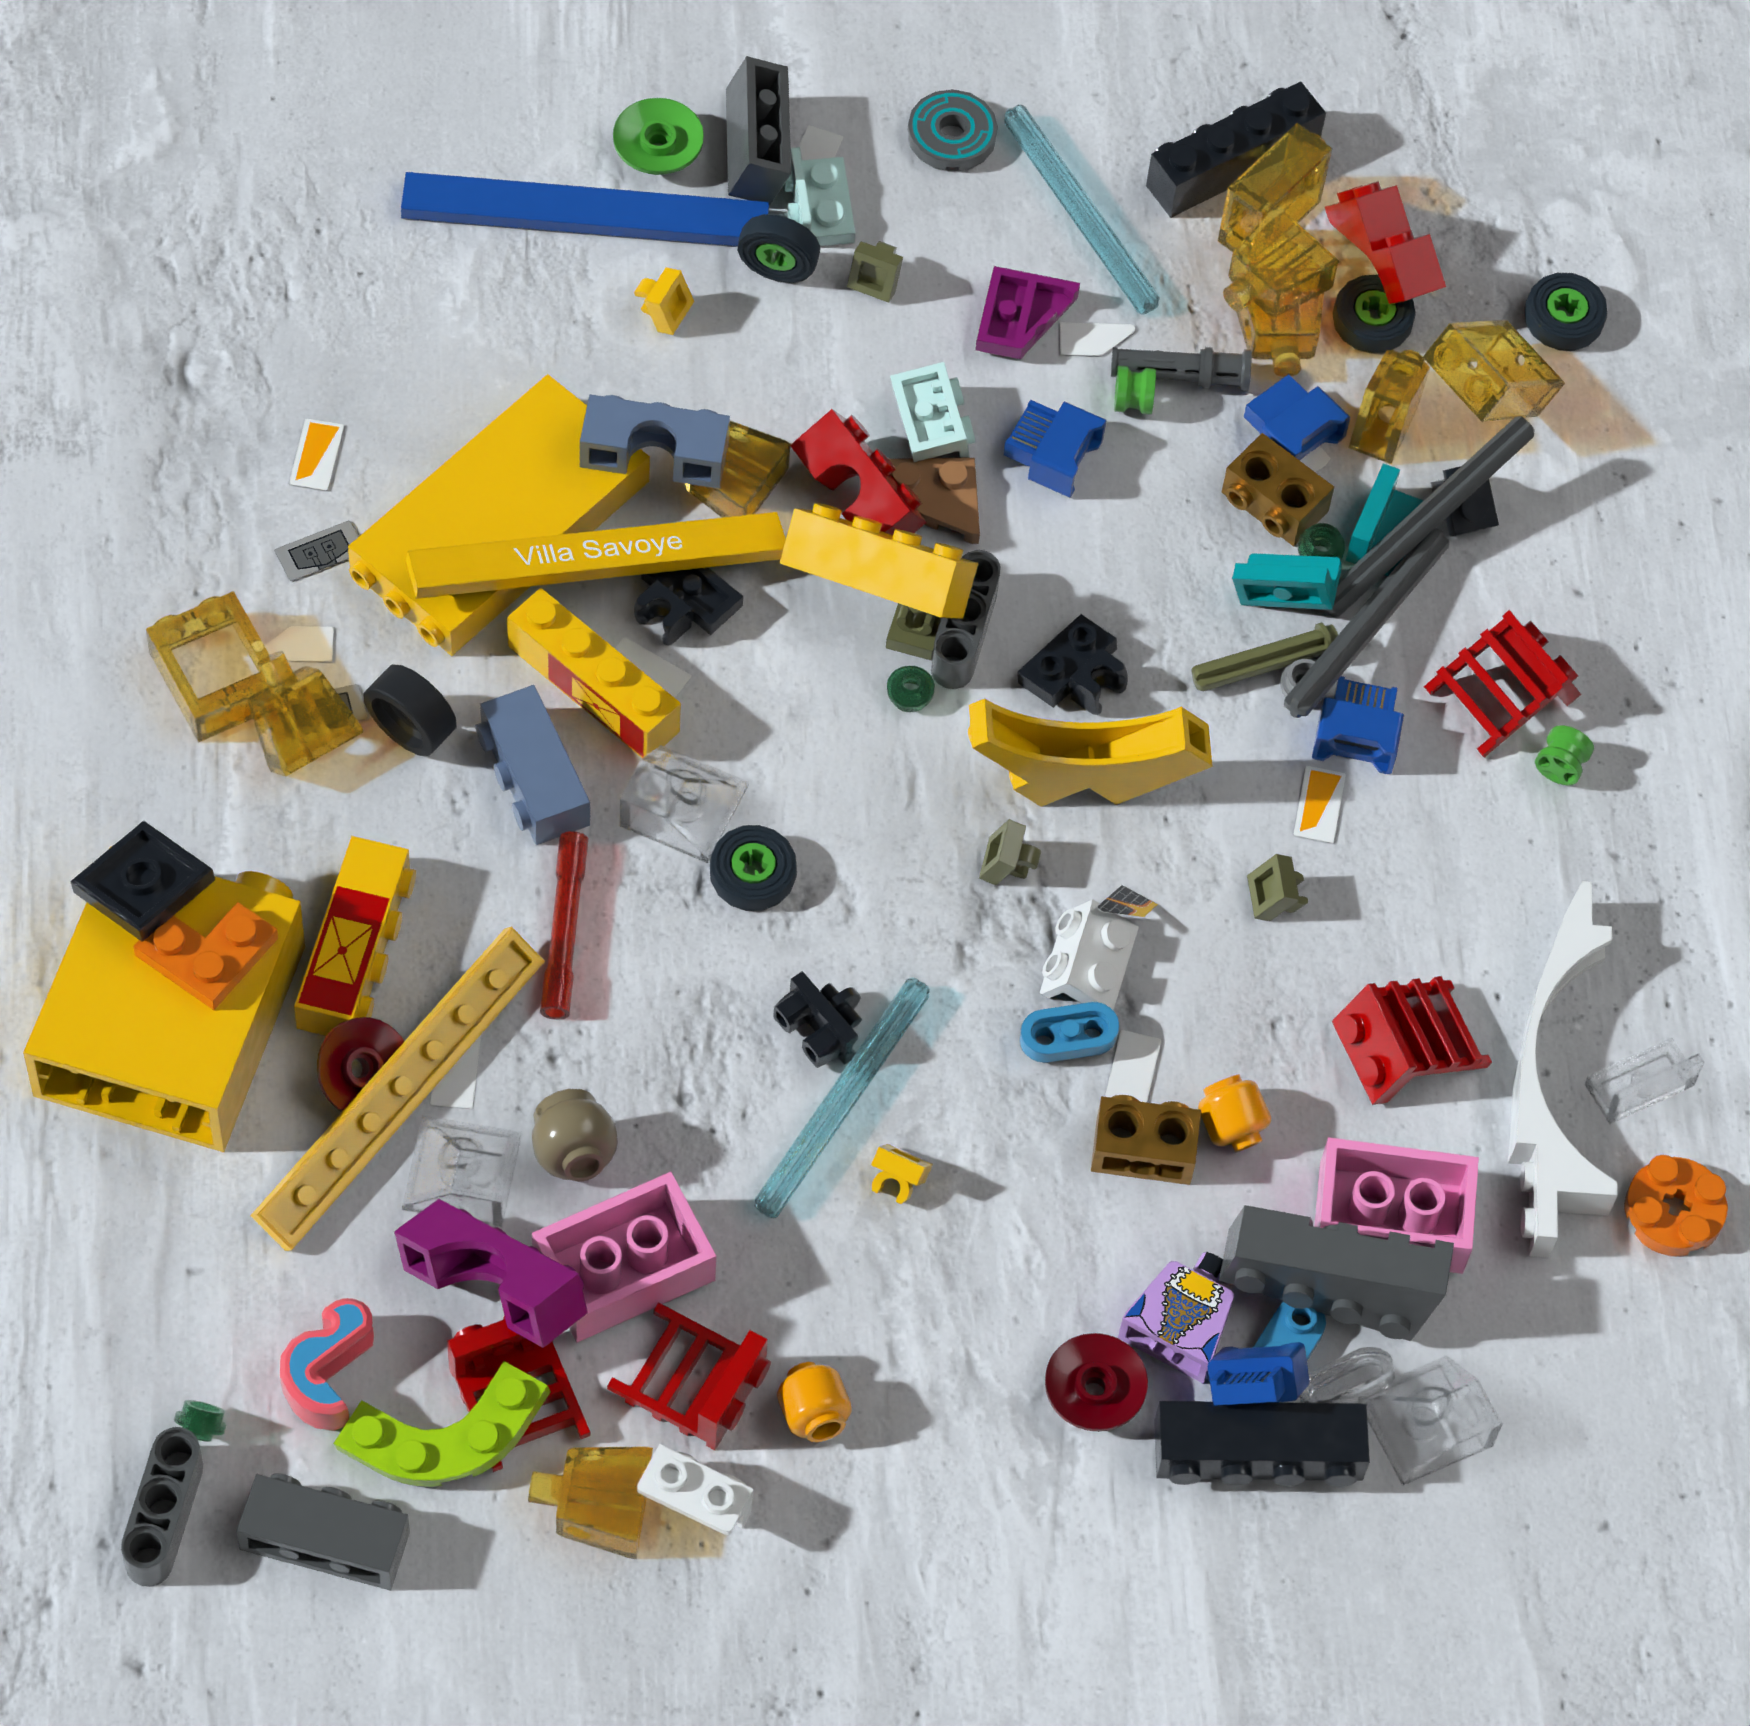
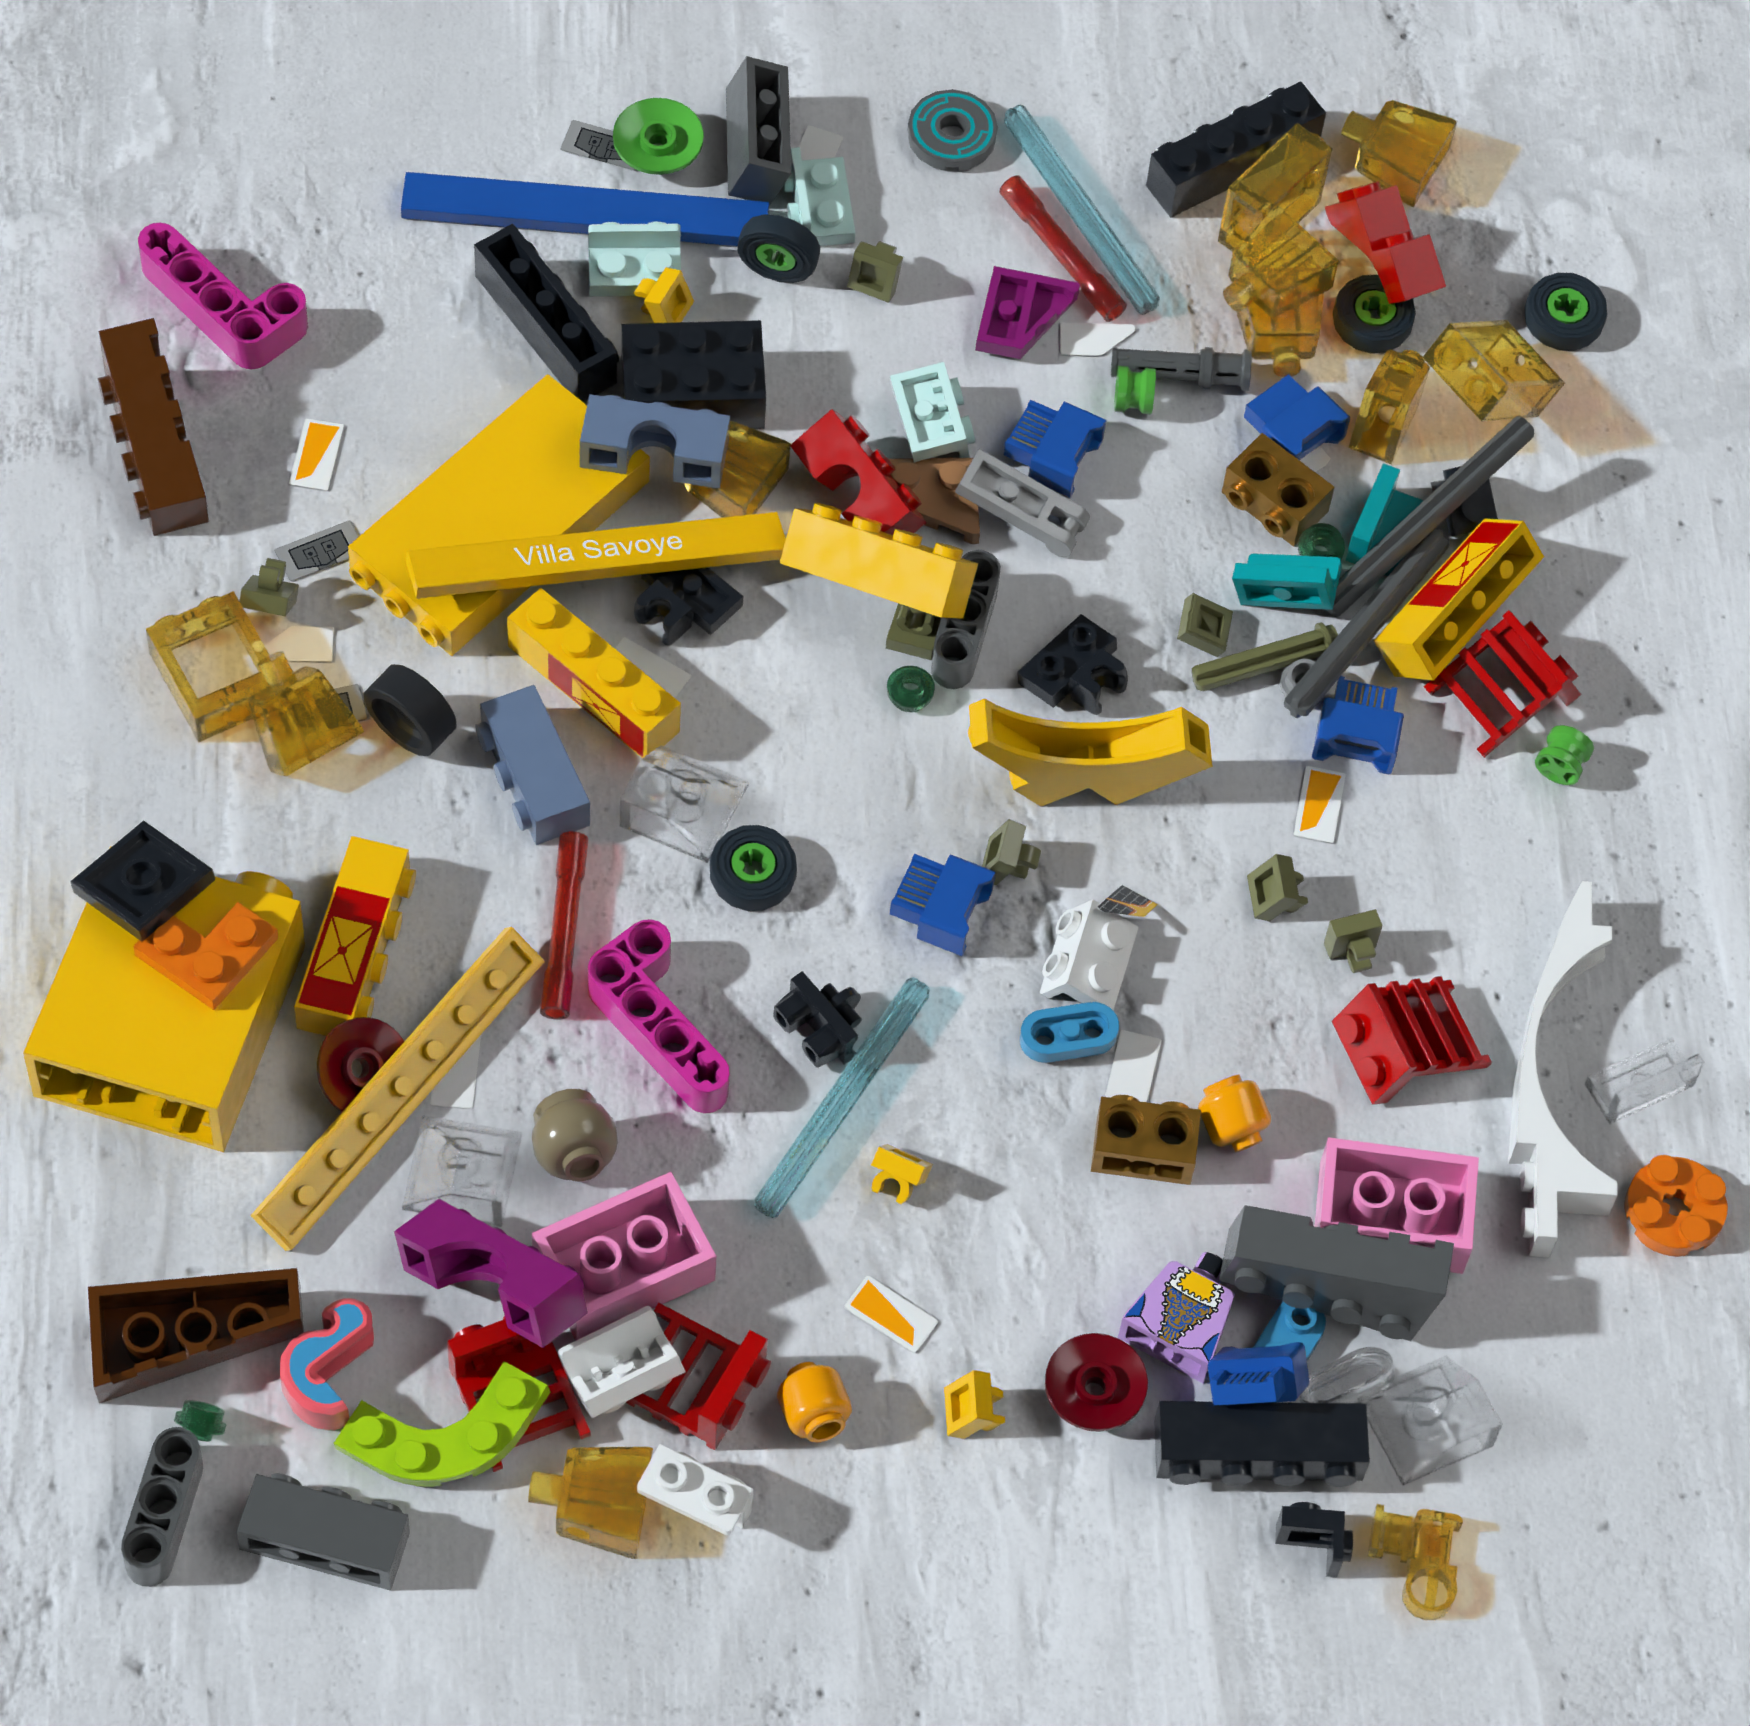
none -> reddish brown wedge [88,1268,304,1404]
none -> reddish brown wedge [97,318,209,536]
none -> dark pink beam [138,222,308,370]
none -> olive tile [239,558,299,616]
none -> black brick [474,223,619,402]
none -> white bracket [558,1306,685,1418]
none -> sticker [560,120,636,171]
none -> light aqua bracket [588,222,681,296]
none -> dark pink beam [588,919,730,1113]
none -> black brick [621,320,766,430]
none -> sticker [844,1276,938,1353]
none -> blue piece [890,854,996,956]
none -> yellow tile [944,1370,1005,1439]
none -> light grey plate [955,449,1090,557]
none -> clear red piece [999,175,1127,322]
none -> olive tile [1177,593,1233,657]
none -> black bracket [1275,1502,1353,1578]
none -> olive tile [1324,909,1383,973]
none -> clear yellow torso [1341,100,1457,207]
none -> clear yellow piece [1368,1504,1463,1620]
none -> yellow brick [1373,519,1544,680]

